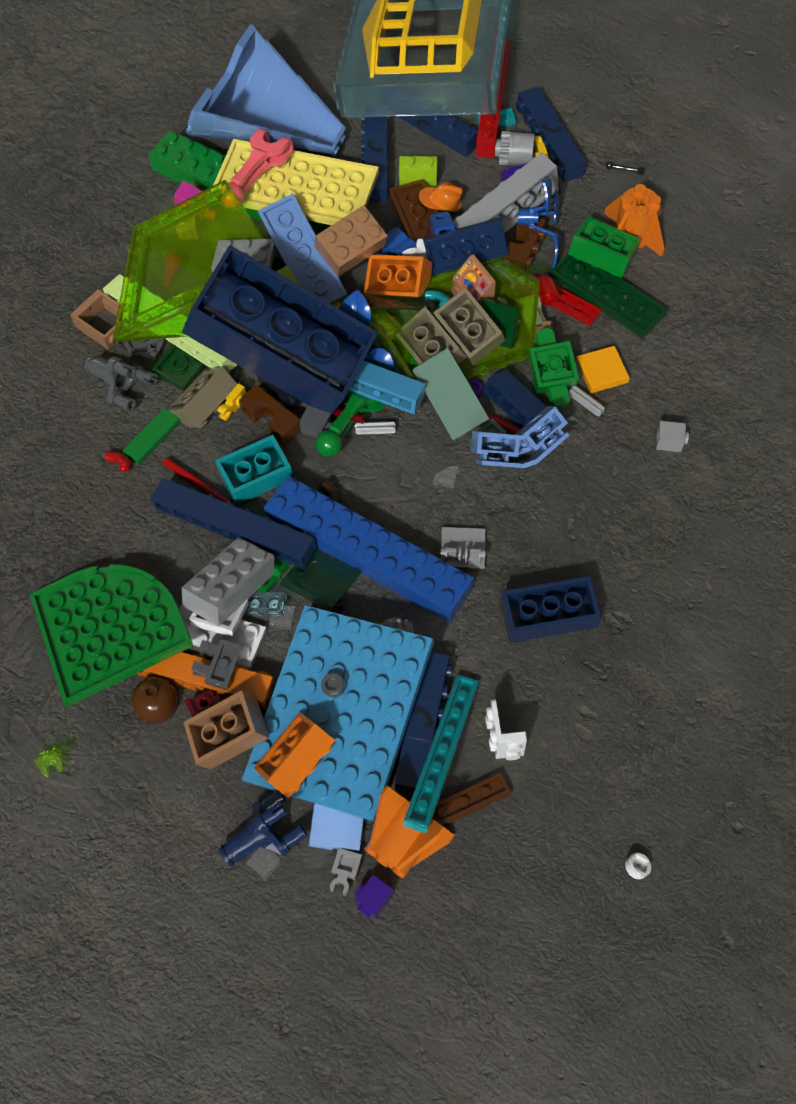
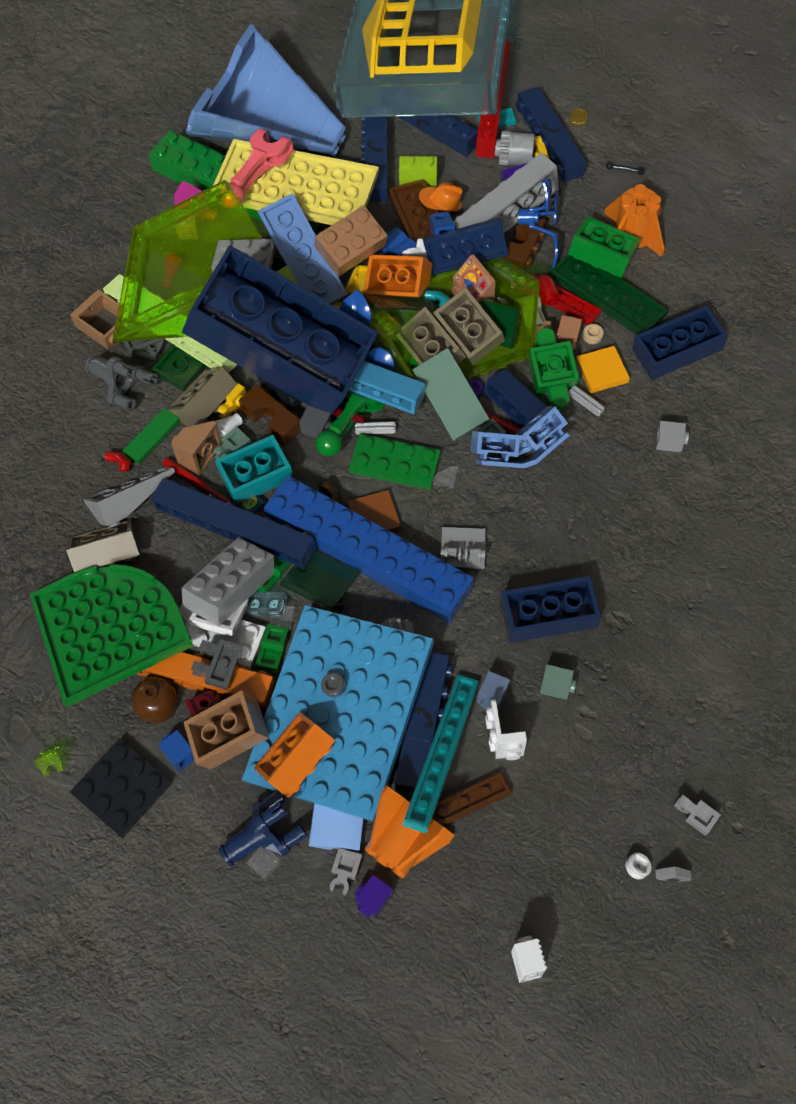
none -> slope [66,519,139,573]
none -> black plate [70,738,172,839]
none -> light grey wedge [83,467,175,527]
none -> blue brick [158,730,194,772]
none -> medium nougat slope [171,421,222,476]
none -> sand green plate [213,427,251,459]
none -> white cone [214,413,243,438]
none -> tile [237,495,266,514]
none -> green slope [255,624,289,674]
none -> yellow plate [345,265,368,298]
none -> dark orange tile [348,490,401,532]
none -> green plate [349,434,441,490]
none -> sand blue brick [477,671,510,711]
none -> white brick [511,936,547,983]
none -> sand green brick [540,664,576,700]
none -> nougat brick [556,315,582,351]
none -> clear yellow tile [569,108,588,127]
none -> tan tile [583,324,604,344]
none -> dark blue brick [632,305,728,380]
none -> light grey tile [656,867,692,881]
none -> light grey plate [674,795,721,836]

